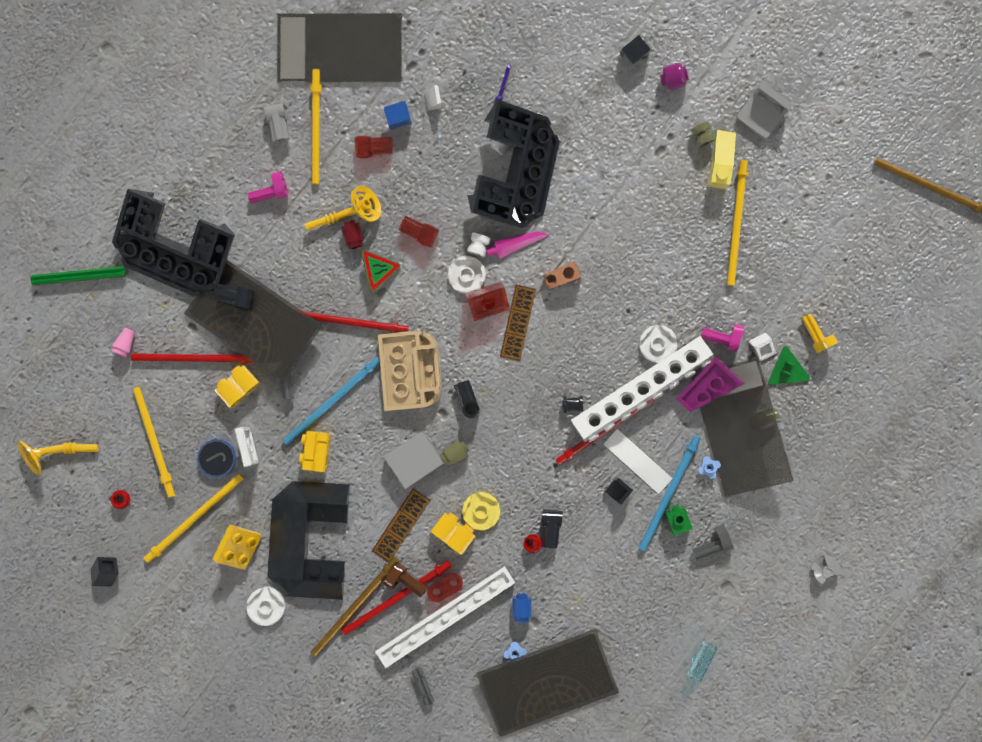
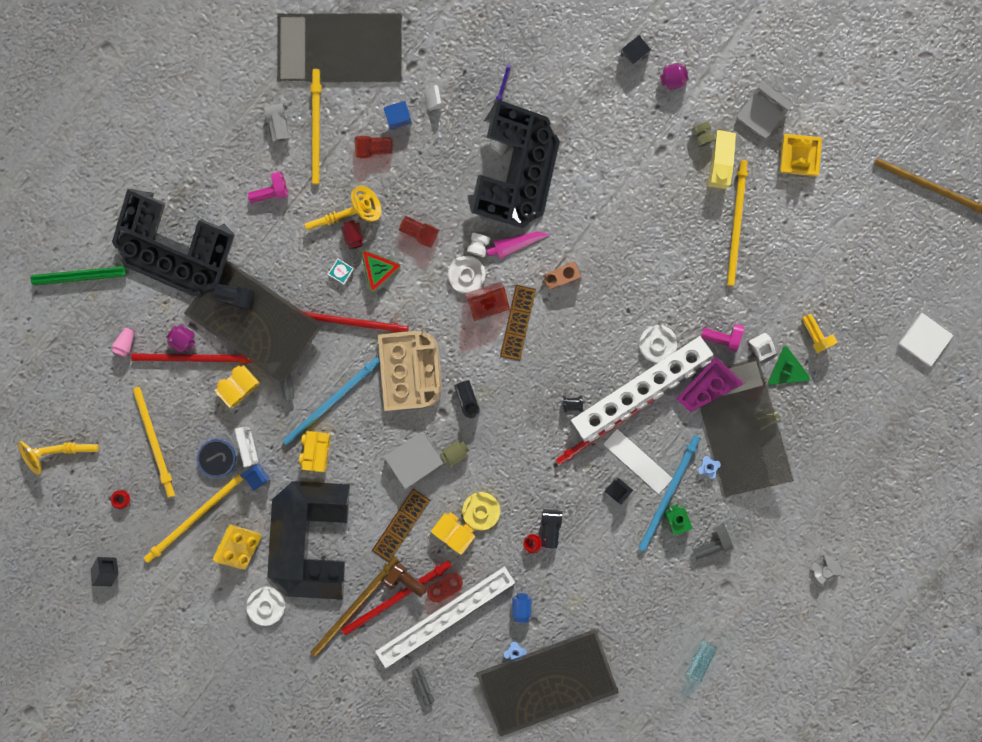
none -> magenta head [166,324,196,353]
none -> blue panel [240,464,270,491]
none -> tile [328,259,354,285]
none -> yellow plate [779,134,822,176]
none -> white tile [898,313,953,366]

